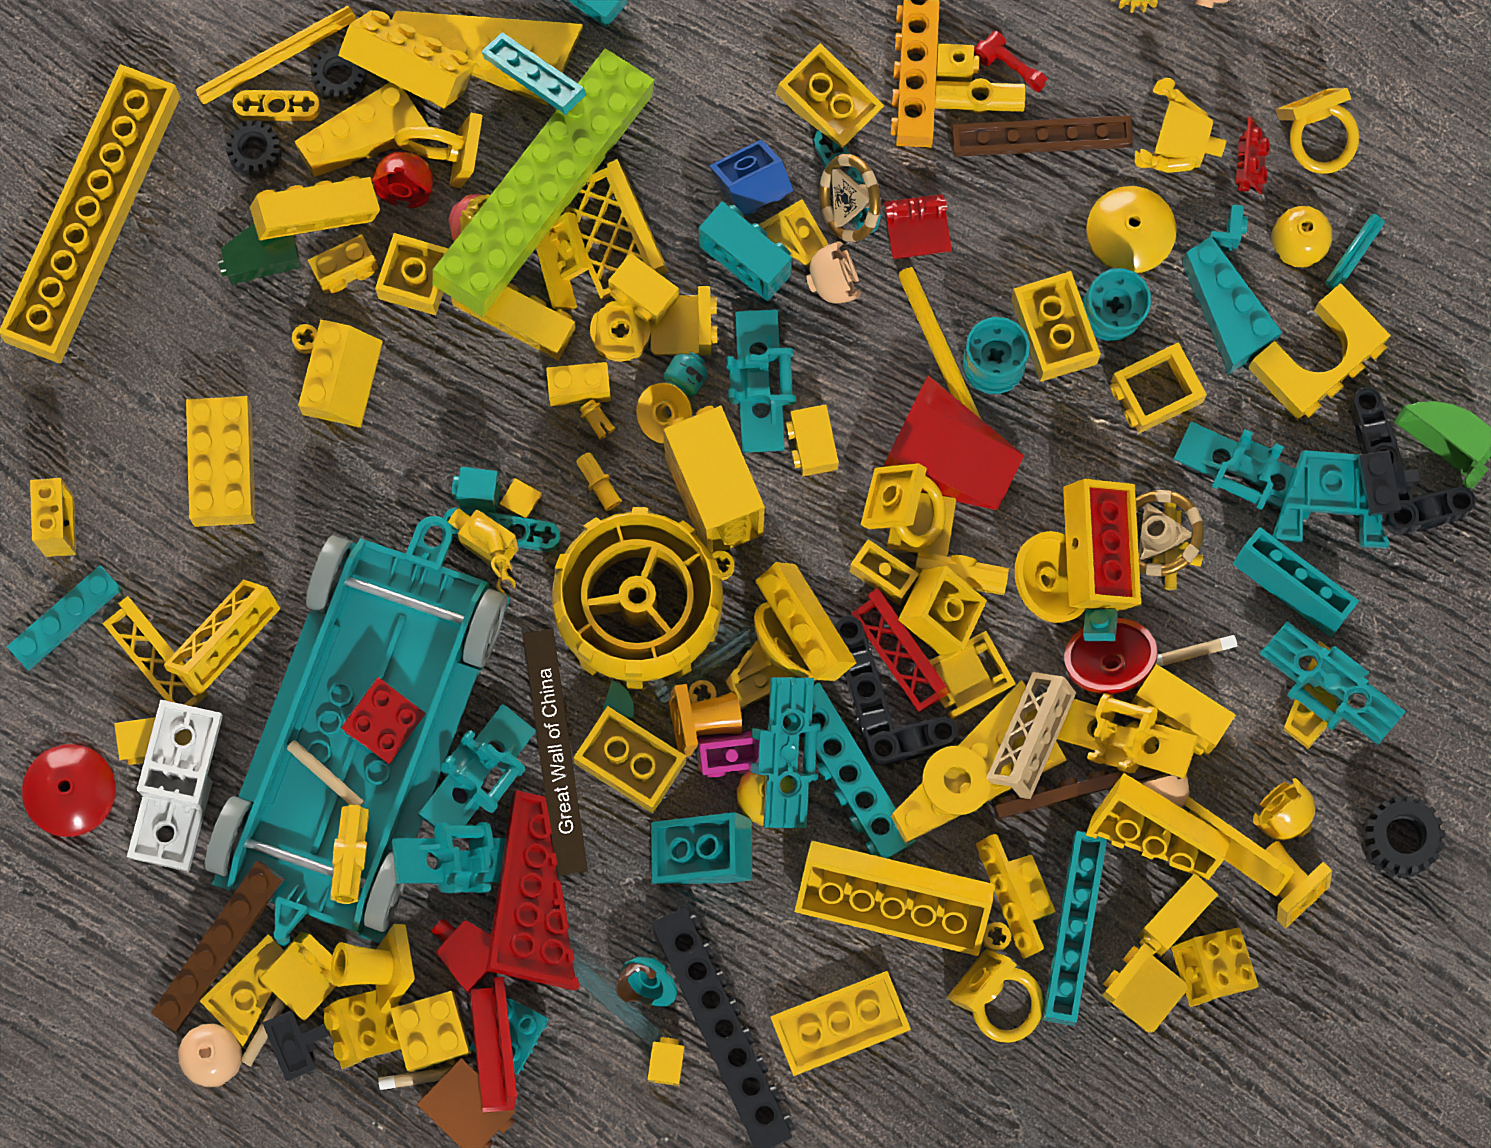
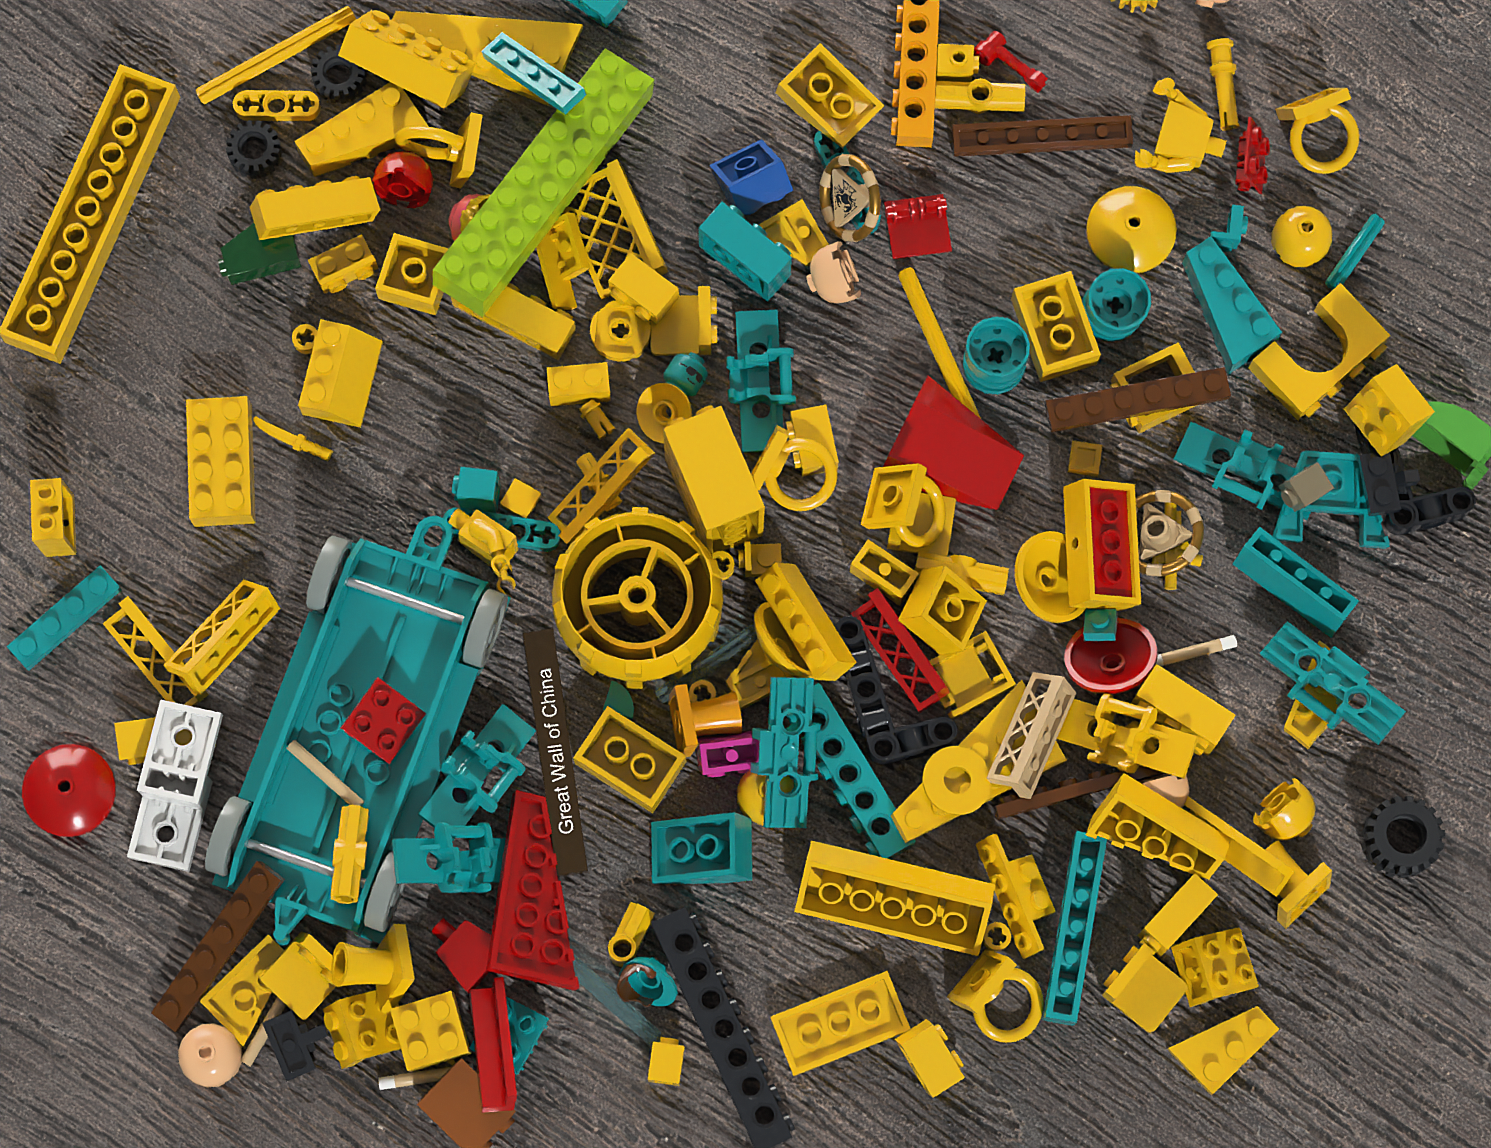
none -> yellow piece [253,416,333,461]
none -> yellow fence [547,428,656,544]
none -> yellow piece [608,902,655,967]
none -> yellow bracket [738,541,782,577]
none -> yellow tile [751,425,837,511]
none -> yellow brick [895,1019,965,1098]
none -> reddish brown plate [1044,367,1231,432]
none -> yellow tile [1068,440,1102,477]
none -> yellow wing [1167,1006,1279,1095]
none -> yellow pin [1206,38,1240,131]
none -> dark tan brick [1278,462,1334,512]
none -> yellow brick [1344,364,1435,457]

